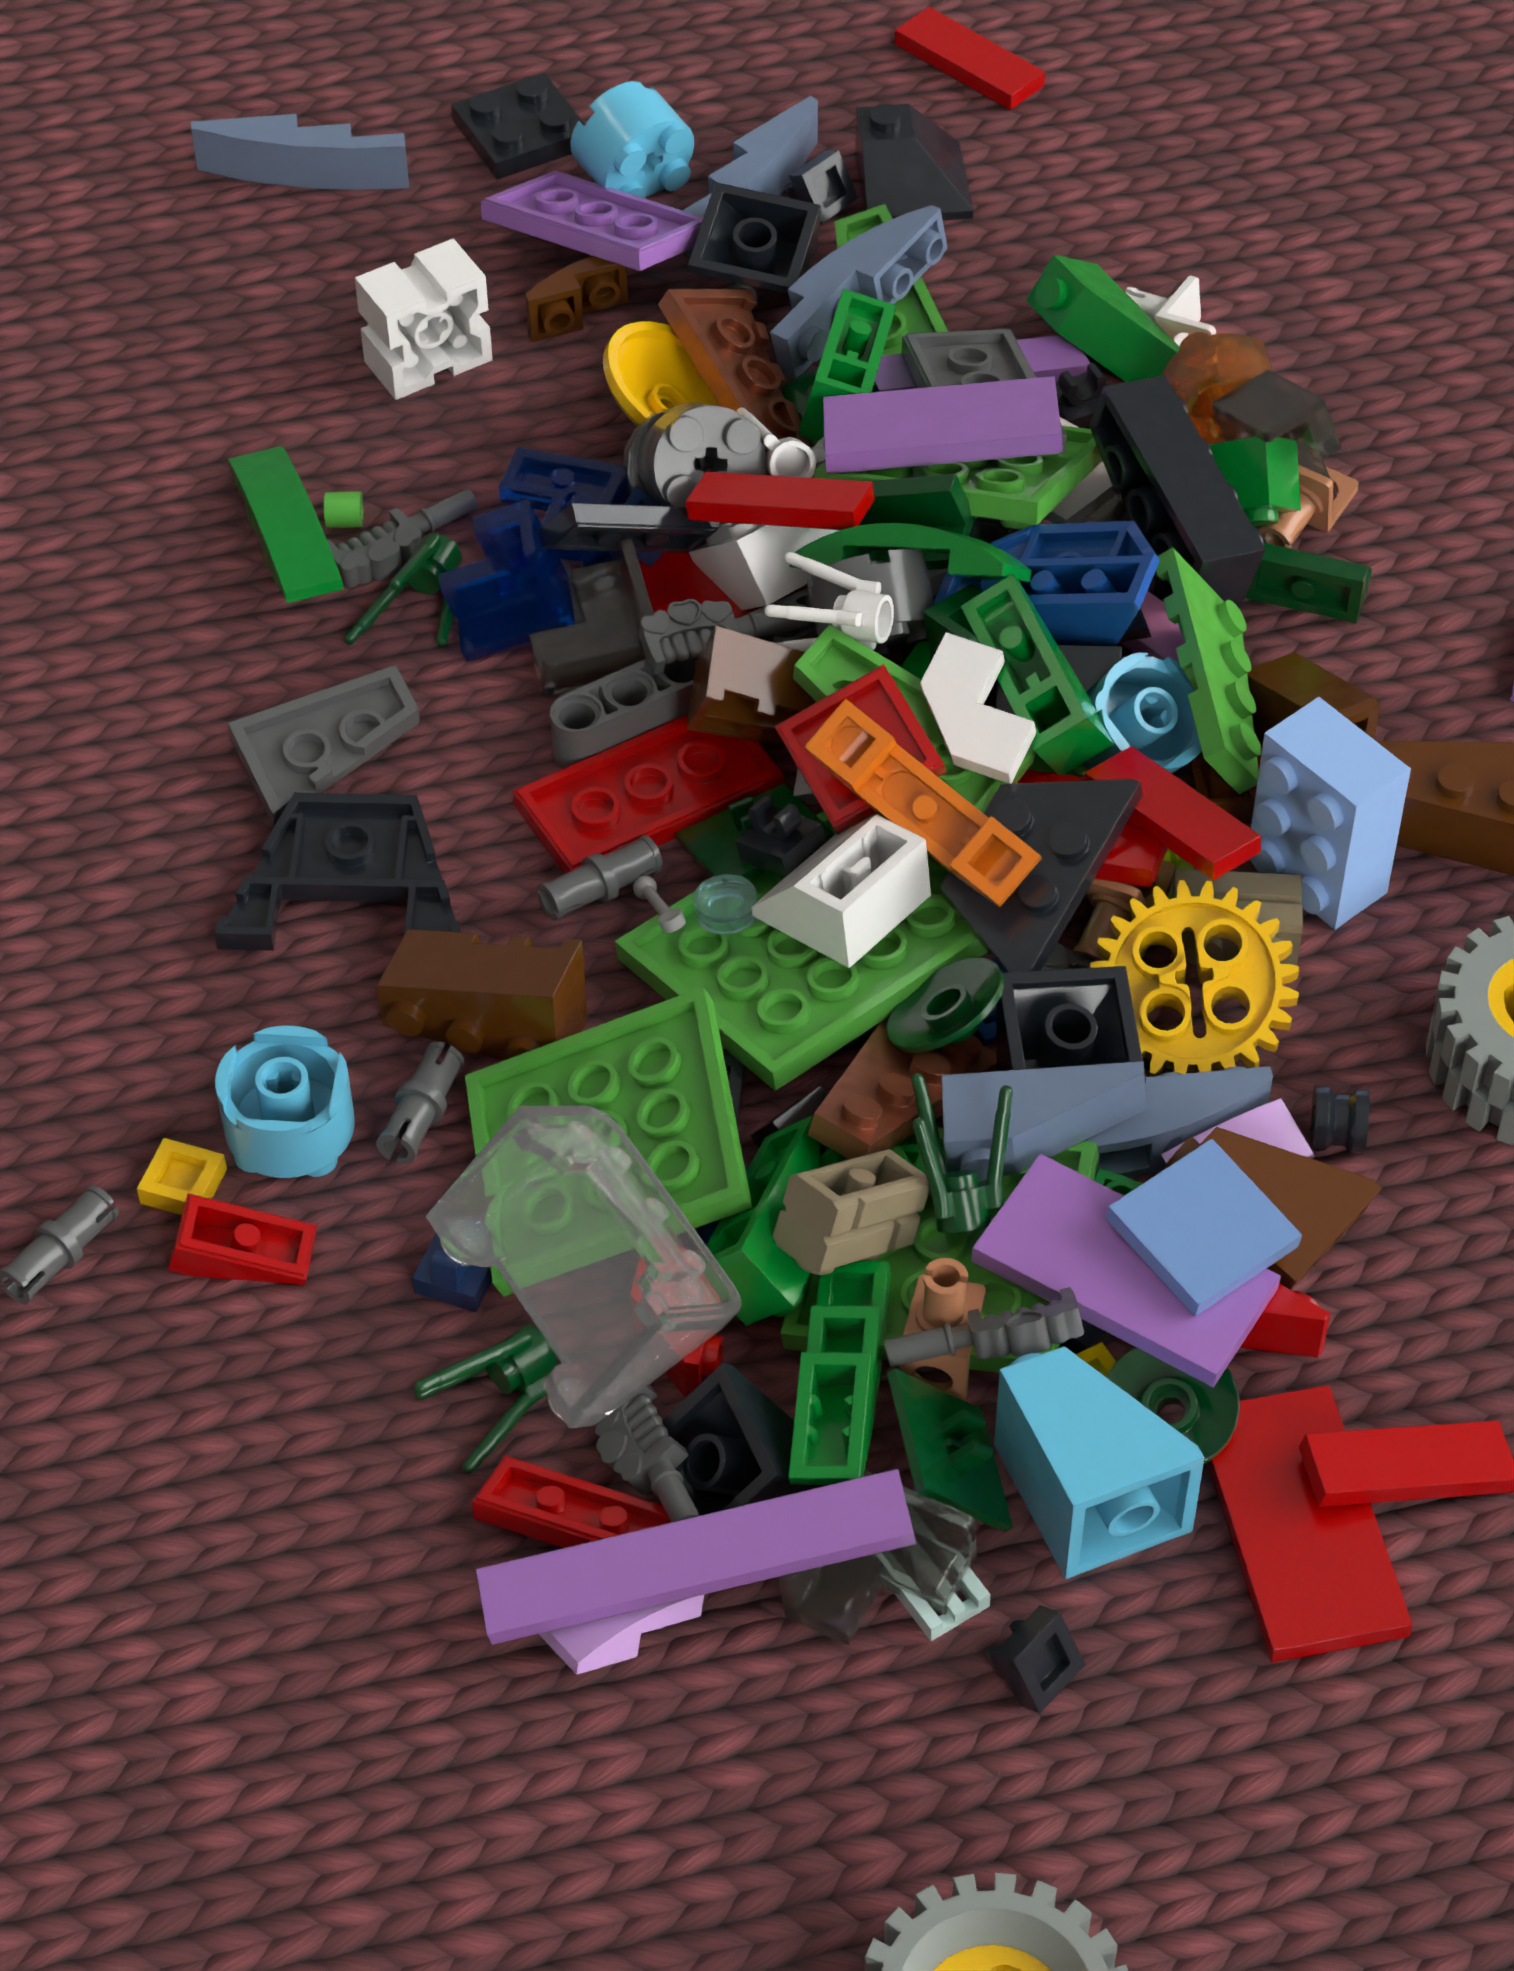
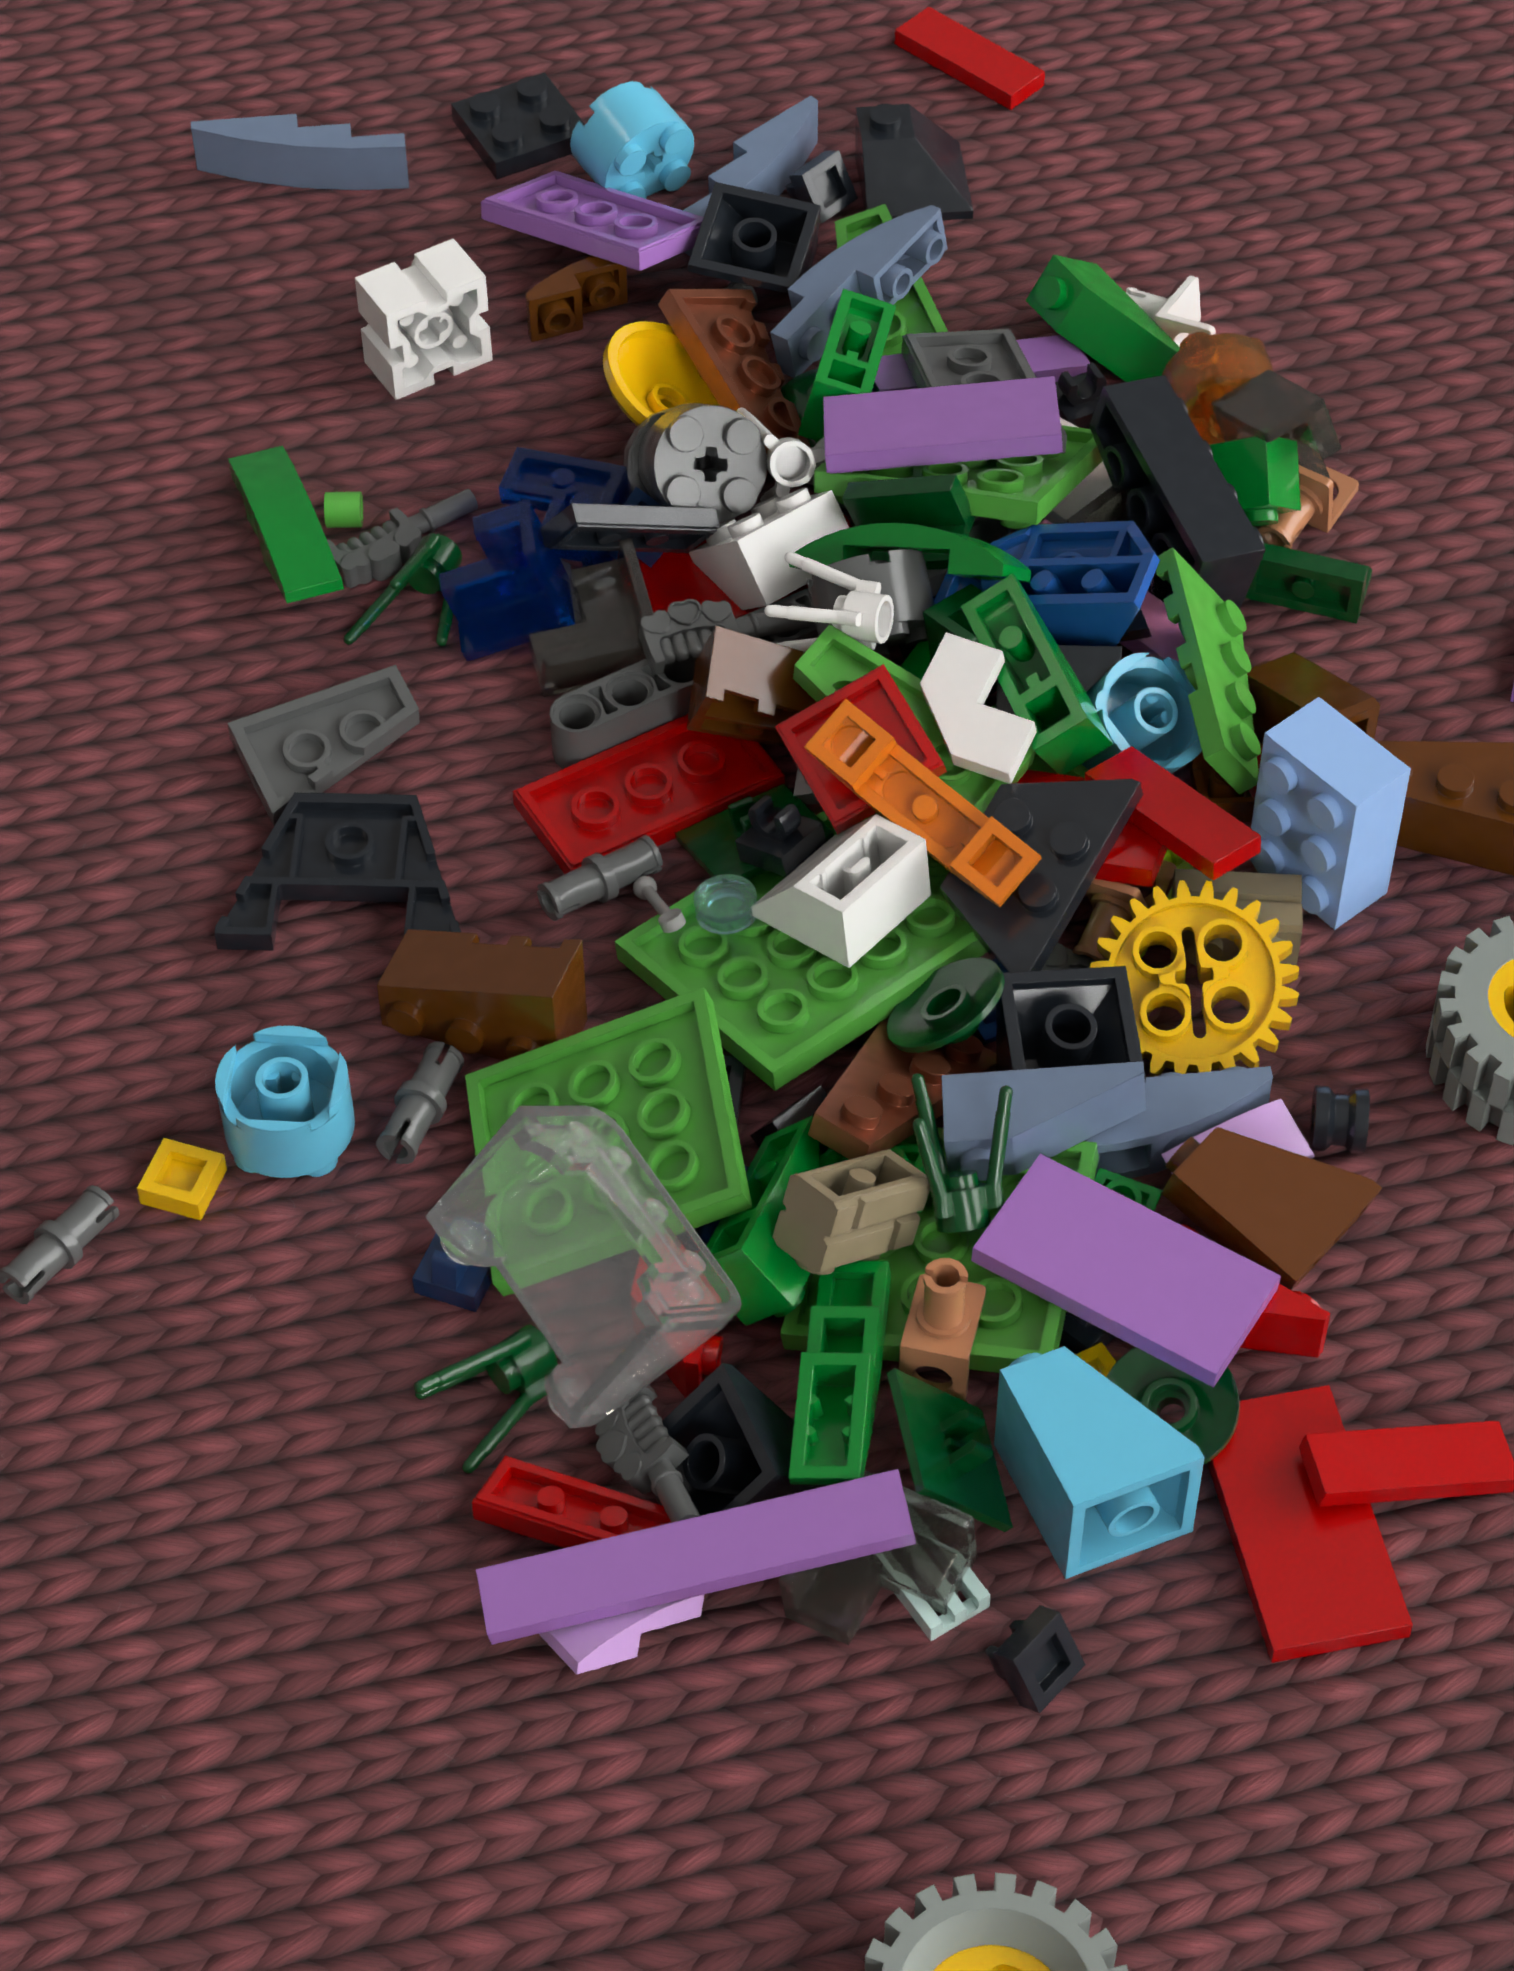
red slope [168,1193,318,1285] -> none
red tile [685,472,875,530] -> none
dark grey piece [884,1287,1084,1367] -> none
medium blue tile [1105,1139,1302,1317] -> none

